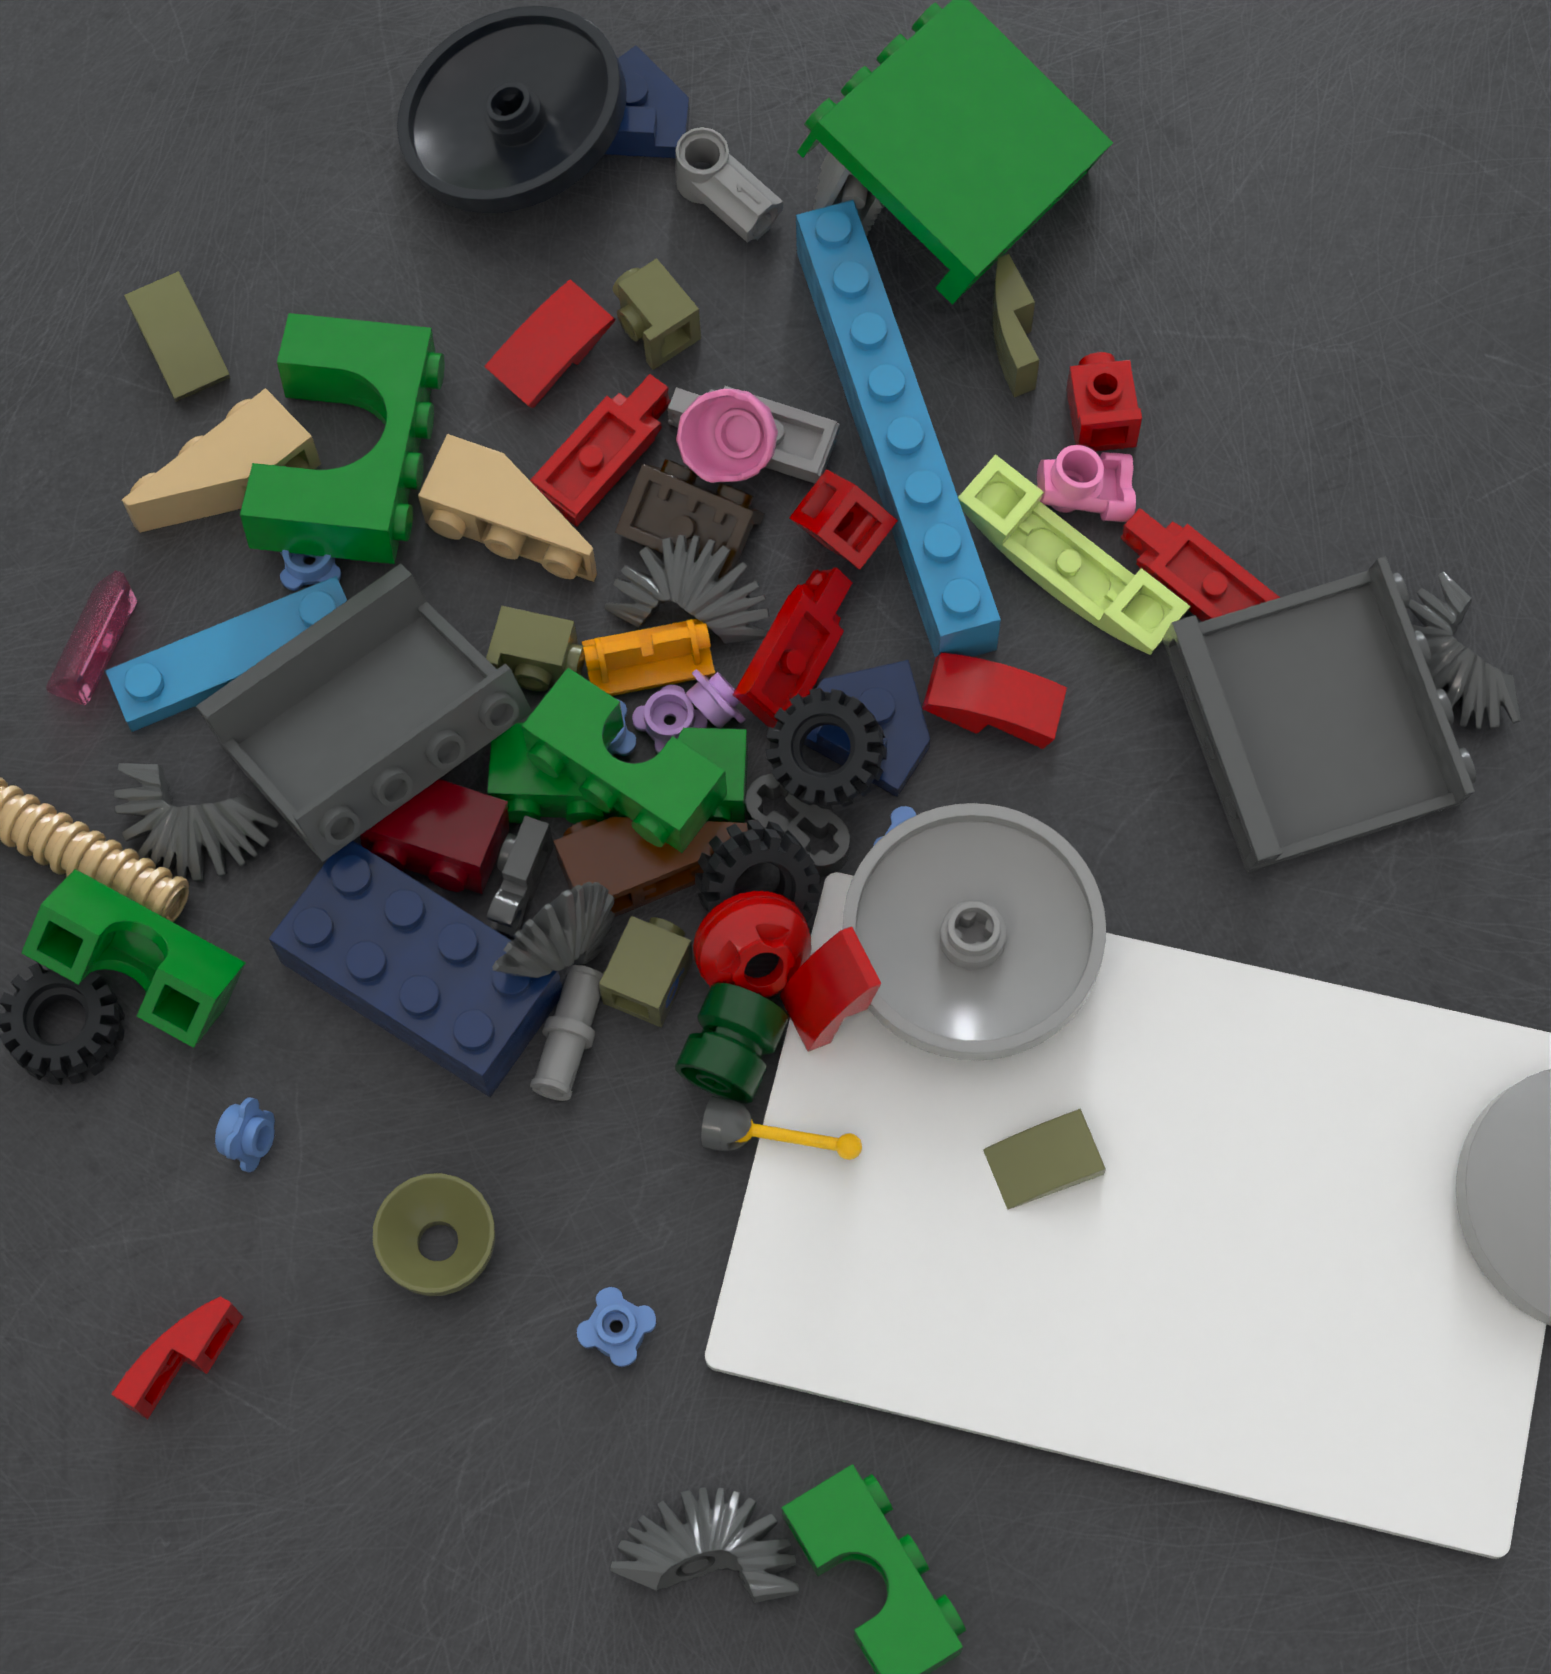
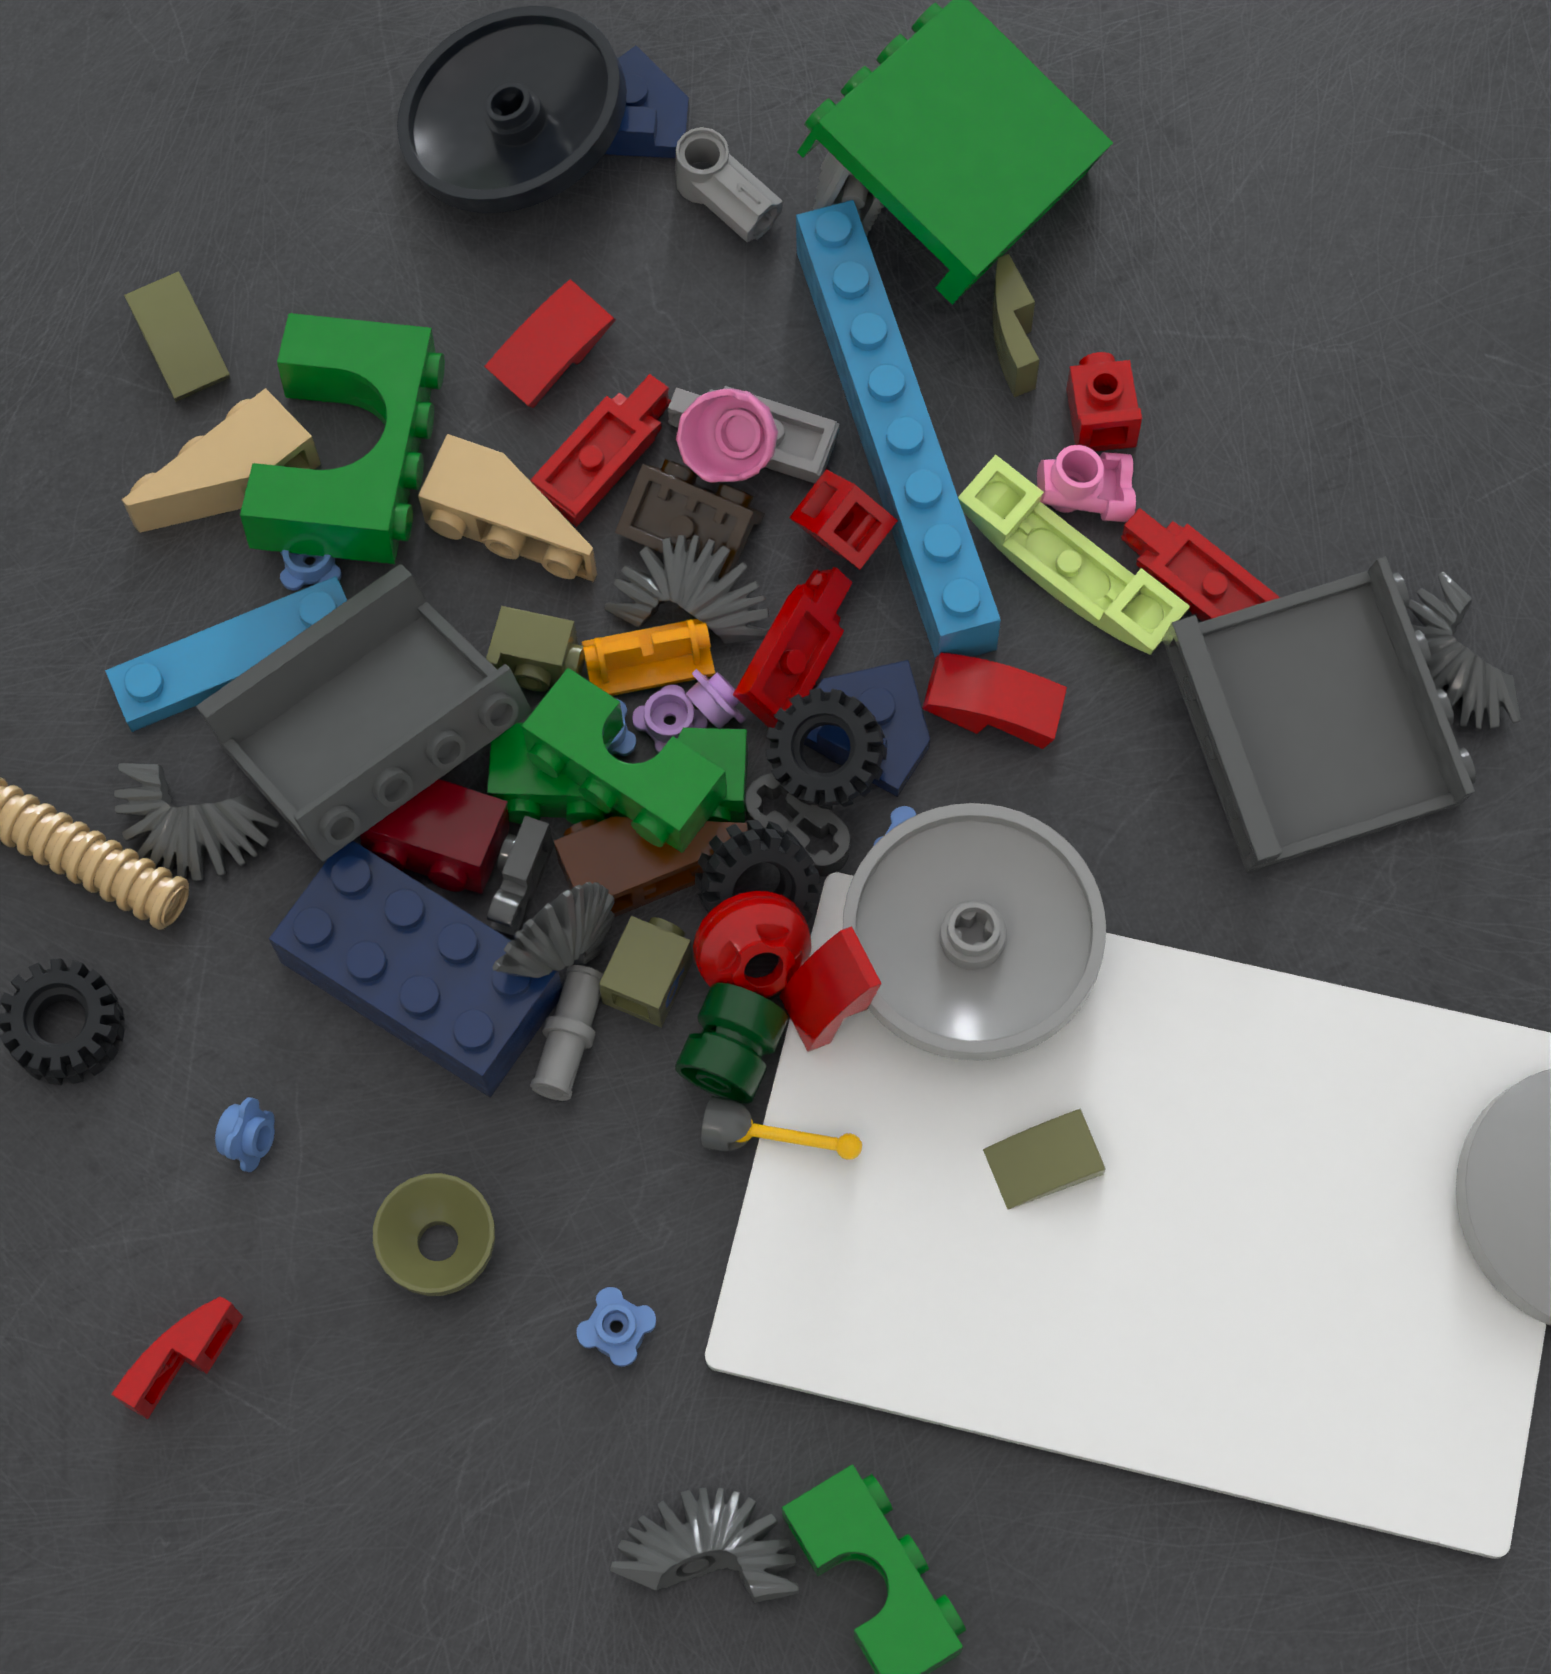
green arch [21,869,246,1048] -> none
clear pink slope [46,570,137,706] -> none
olive brick [613,258,701,370] -> none

